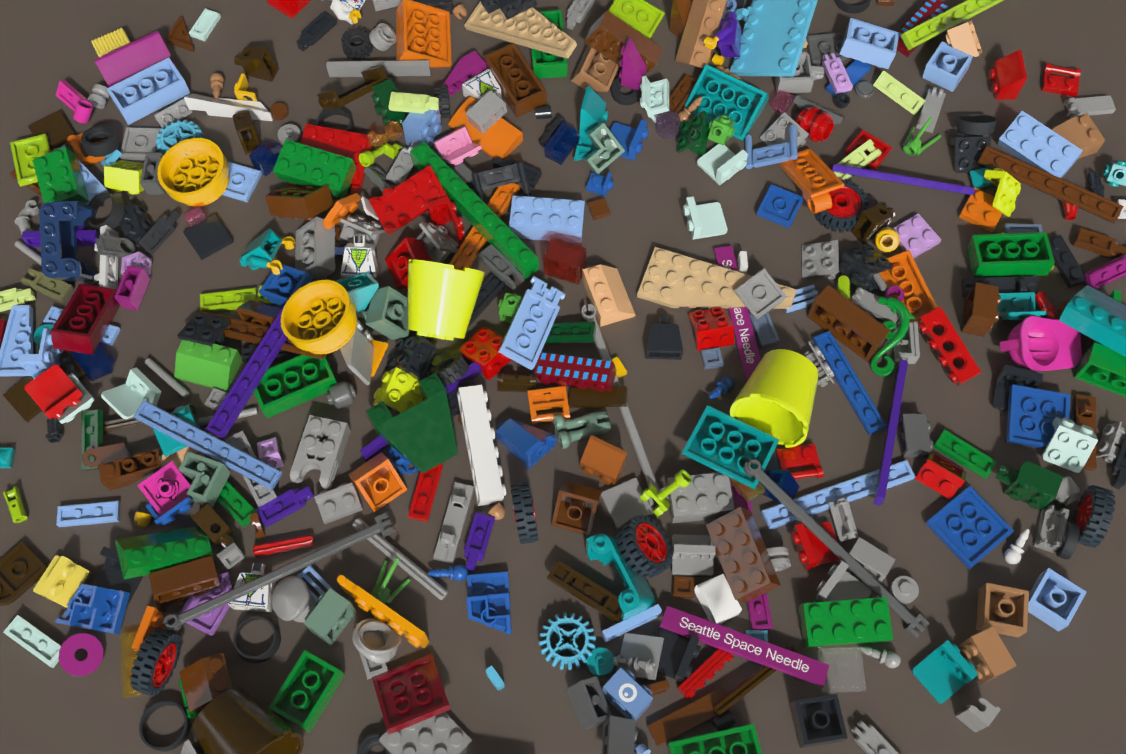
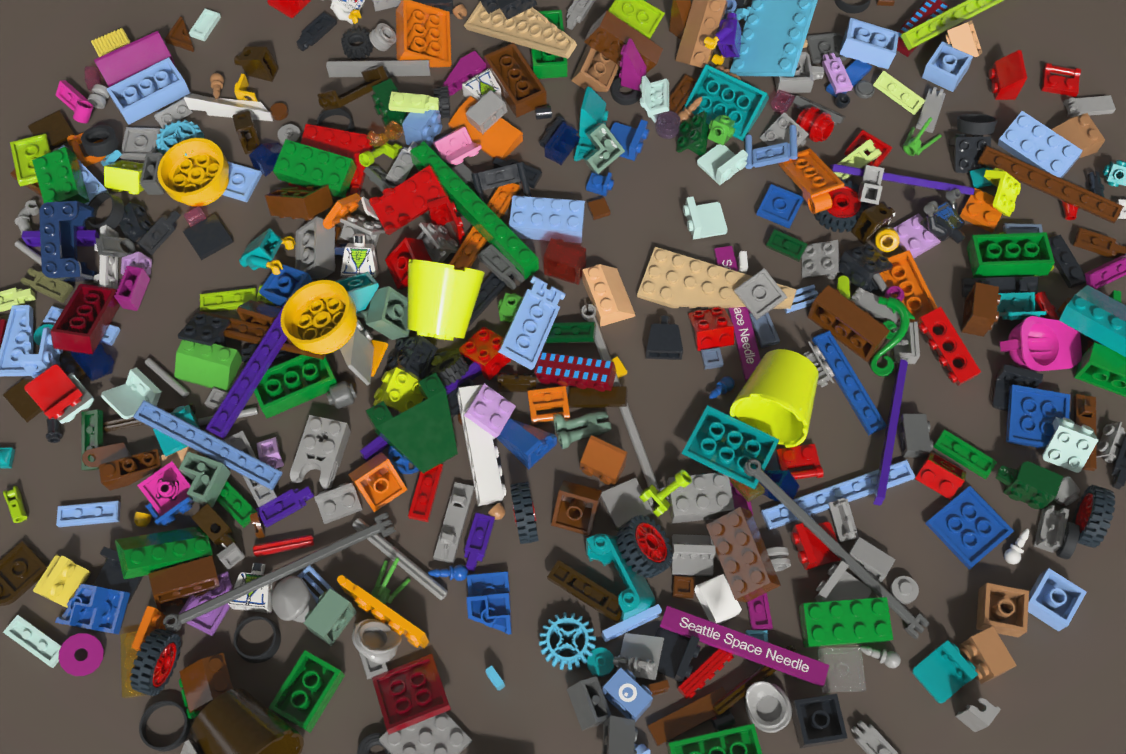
none -> clear pink brick [85,66,101,91]
none -> lavender plate [464,383,516,438]
none -> light grey piece [745,681,792,733]
none -> dark green plate [766,229,808,262]
none -> light grey brick [858,165,884,205]
none -> torso [920,189,966,244]

